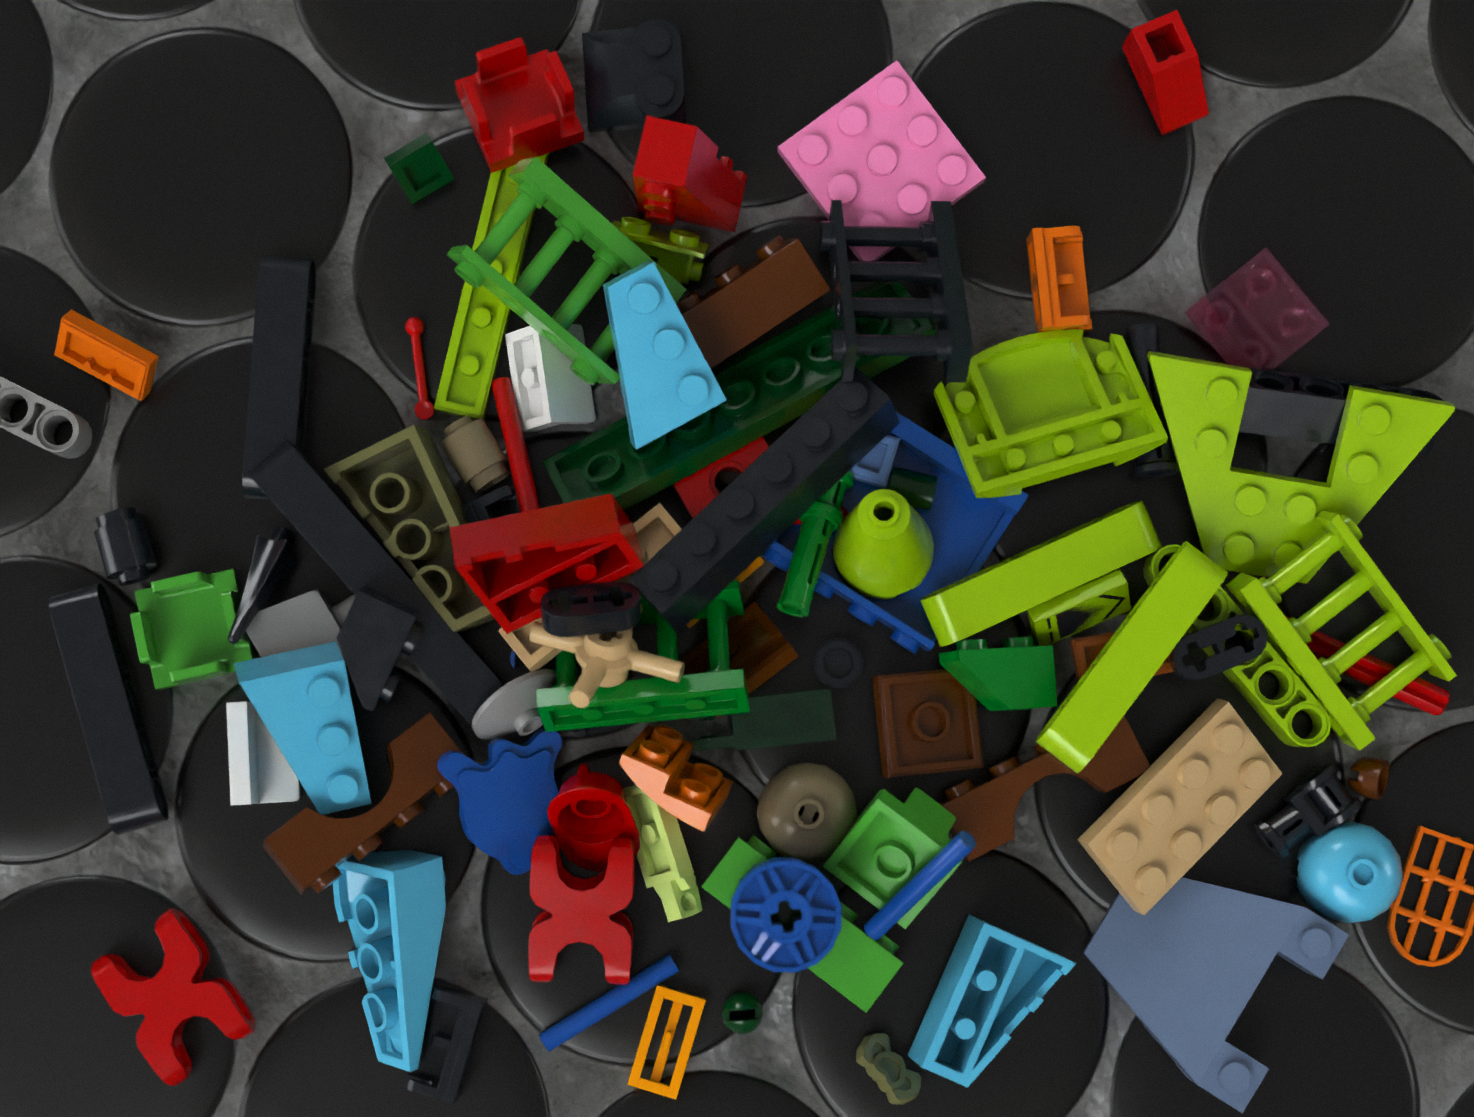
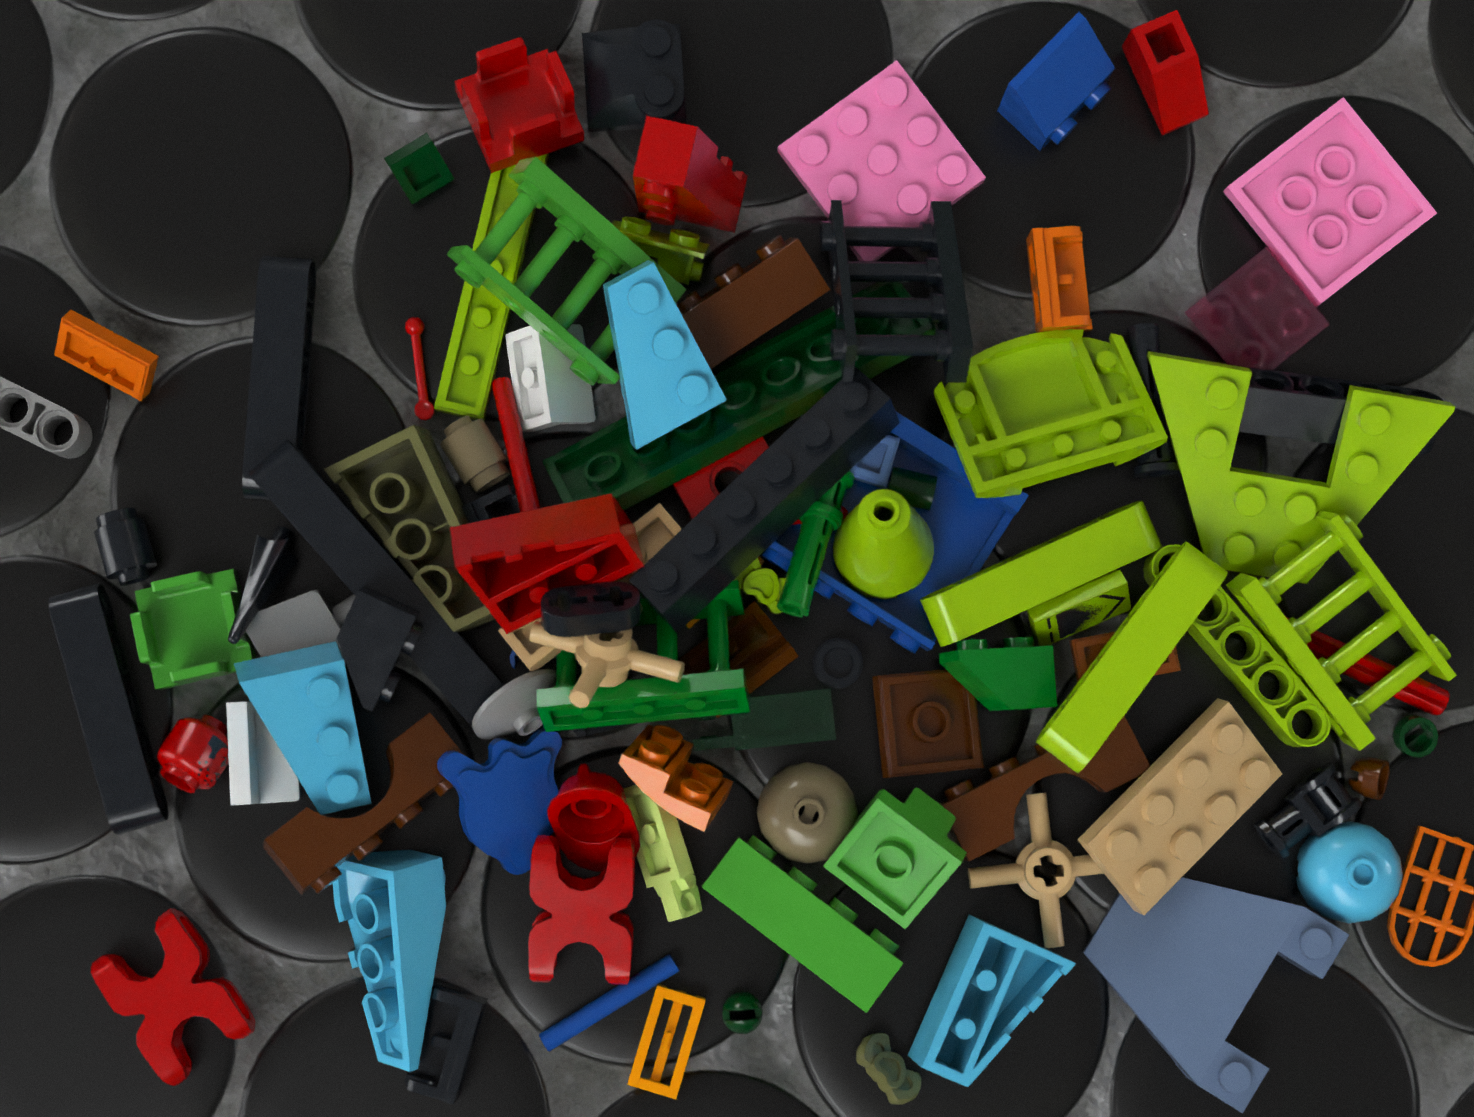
blue wheel [731,857,841,972] -> none
blue bar [864,831,976,940] -> none
black beam [1169,614,1268,681] -> none
none -> red head [157,714,229,793]
none -> lime piece [734,558,786,615]
none -> tan bar [968,792,1104,948]
none -> blue slope [997,12,1115,151]
none -> bright pink plate [1223,97,1437,307]
none -> dark green hinge [1392,715,1438,758]

